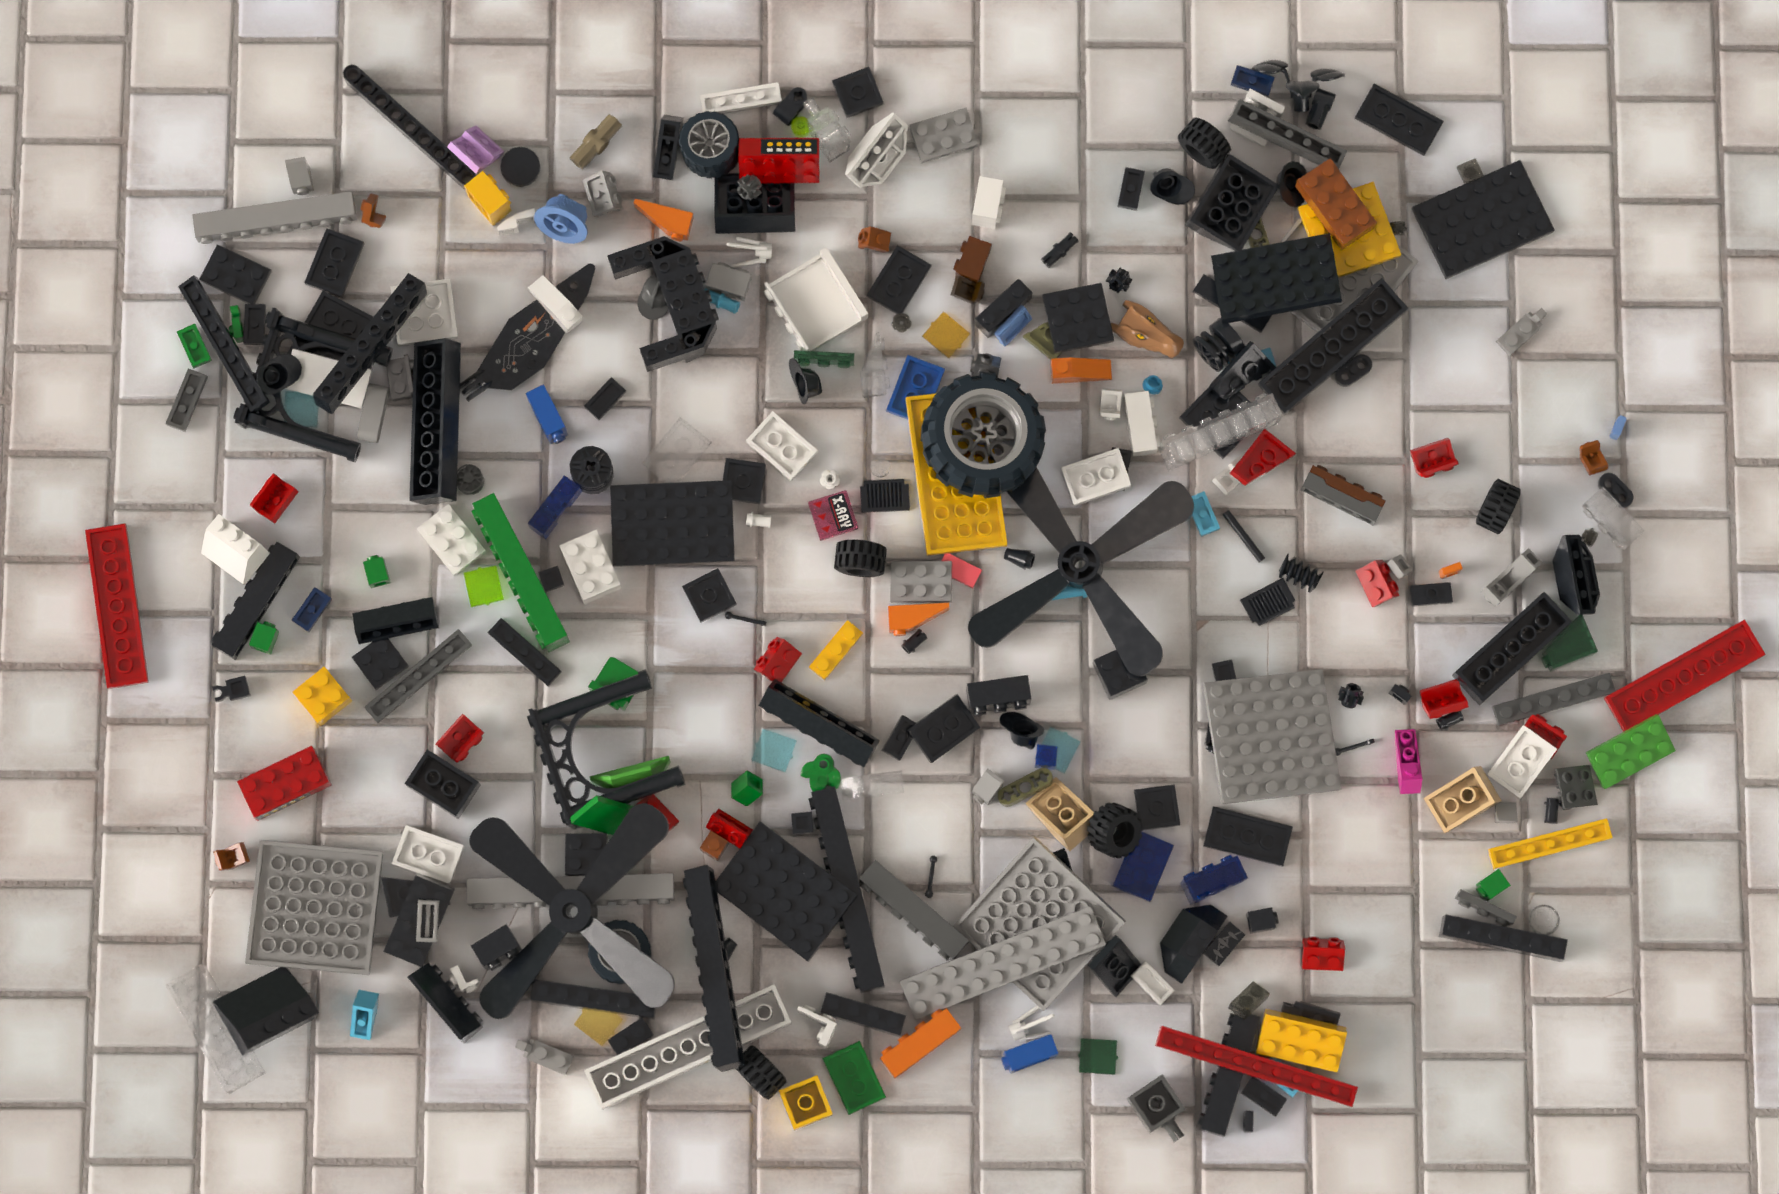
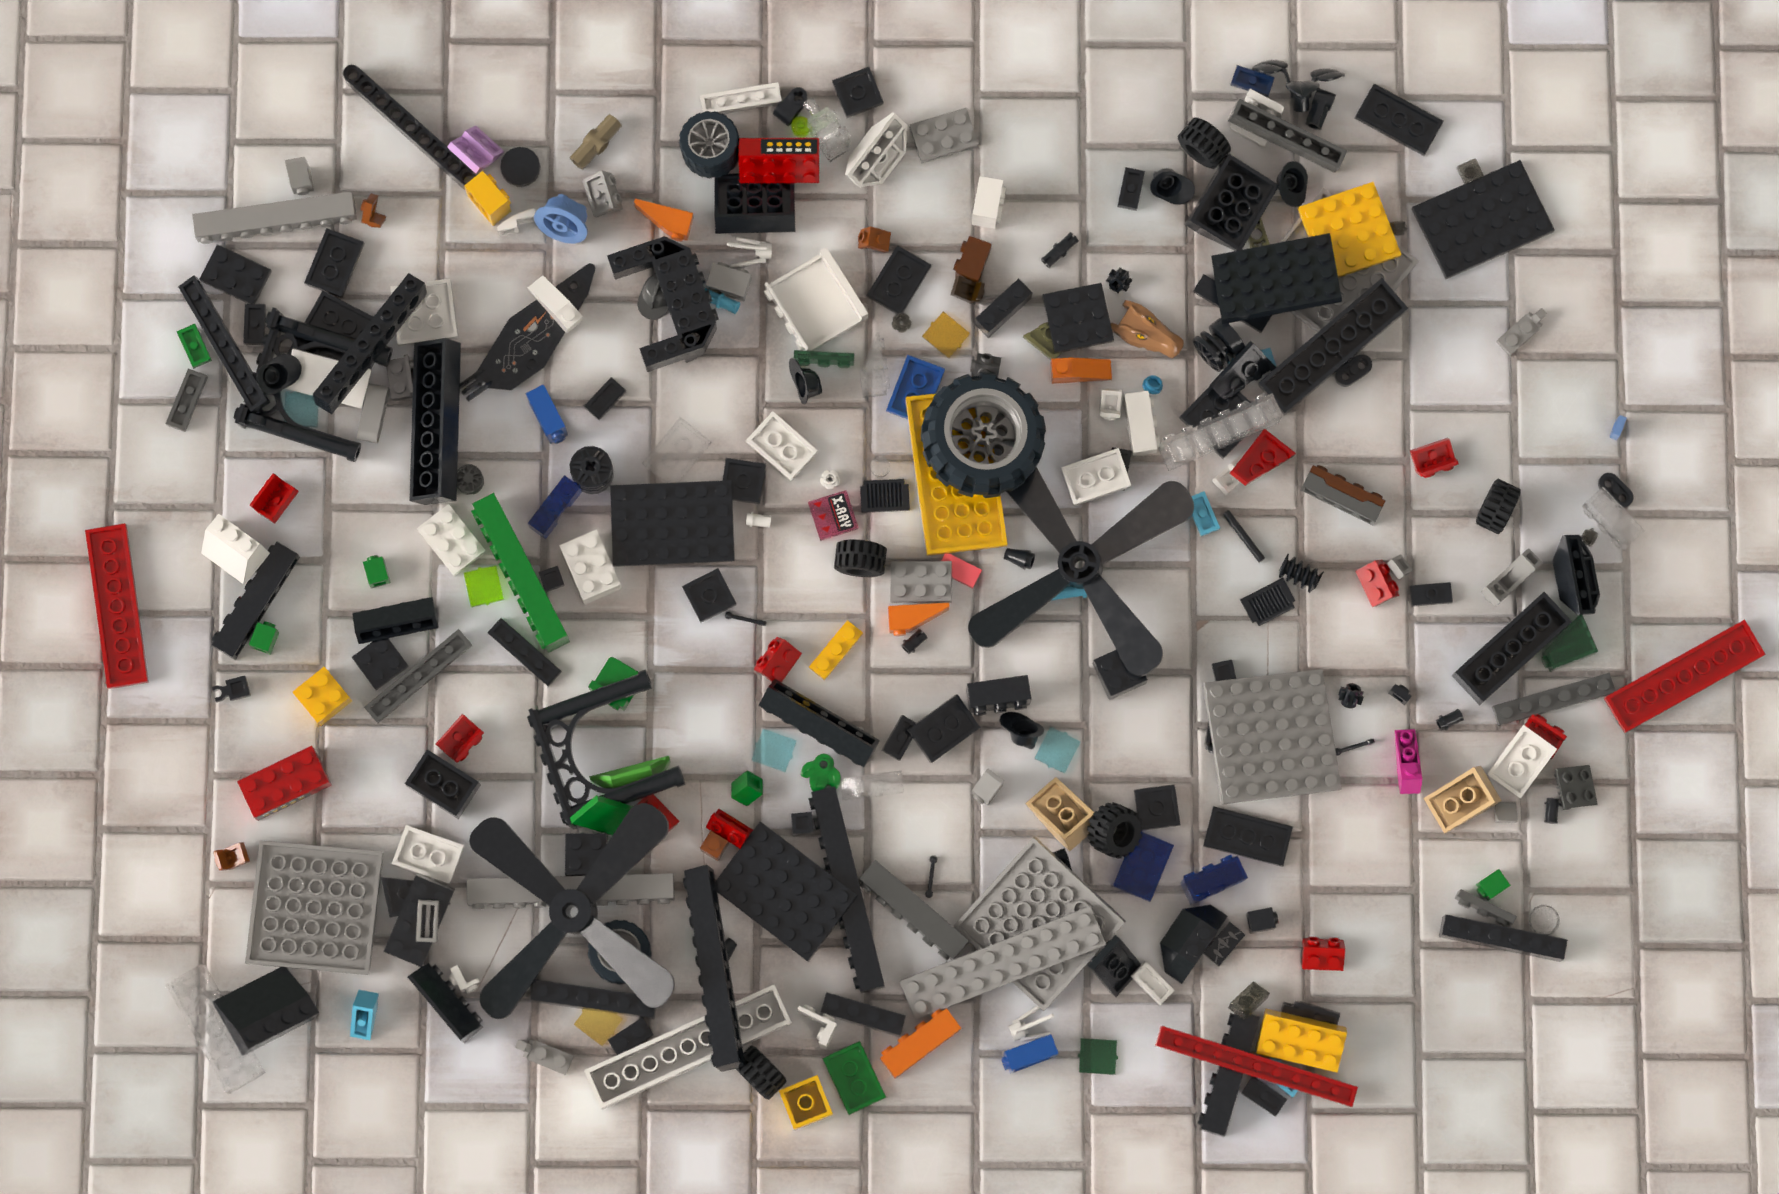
green plate [229,305,244,343] -> none
dark blue plate [291,587,332,632] -> none
black brick [471,924,522,971] -> none
black slope [653,114,684,180] -> none
dark grey gear [737,174,762,200] -> none
medium blue tile [994,305,1032,347] -> none
olive beam [998,768,1053,807] -> none
clear blue brick [1034,744,1058,770] -> none
dark grey brick [1127,1074,1185,1142] -> none
black tile [1243,1111,1253,1133] -> none
dark orange brick [1295,158,1377,250] -> none
red bracket [1420,679,1469,719] -> none
orange tile [1439,562,1463,579] -> none
yellow plate [1488,818,1613,870] -> none
dark orange bracket [1580,440,1608,476] -> none
bright green plate [1586,714,1676,789] -> none

